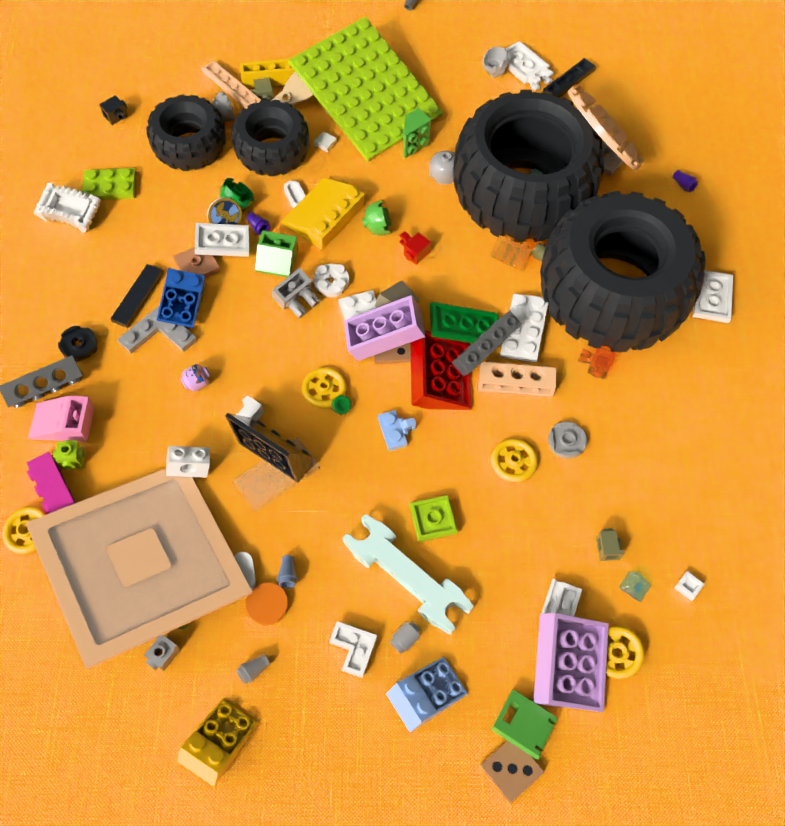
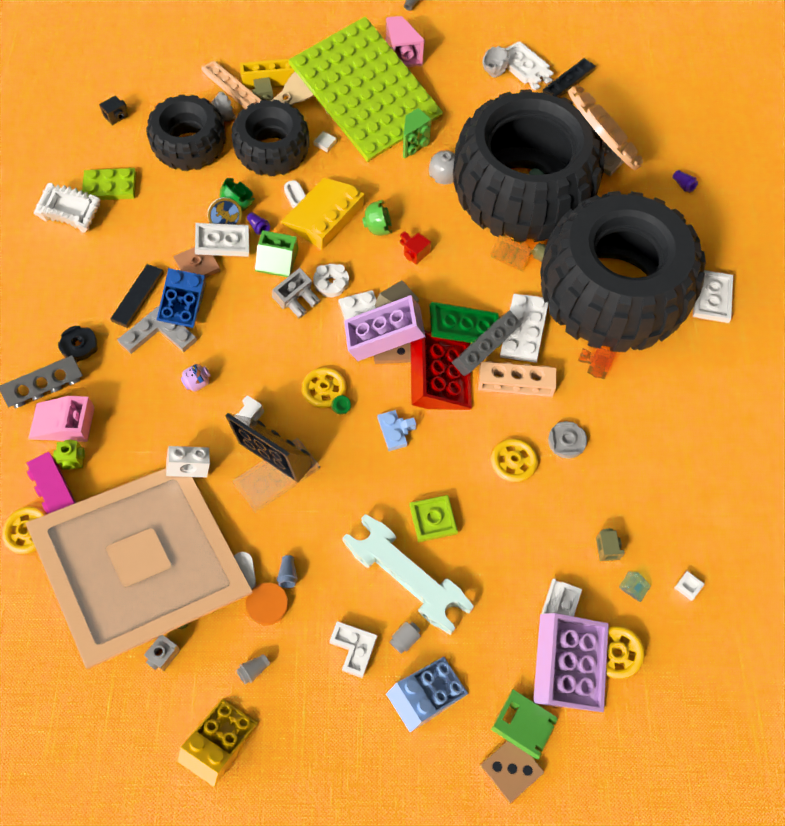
none -> bright pink slope [386,16,424,67]

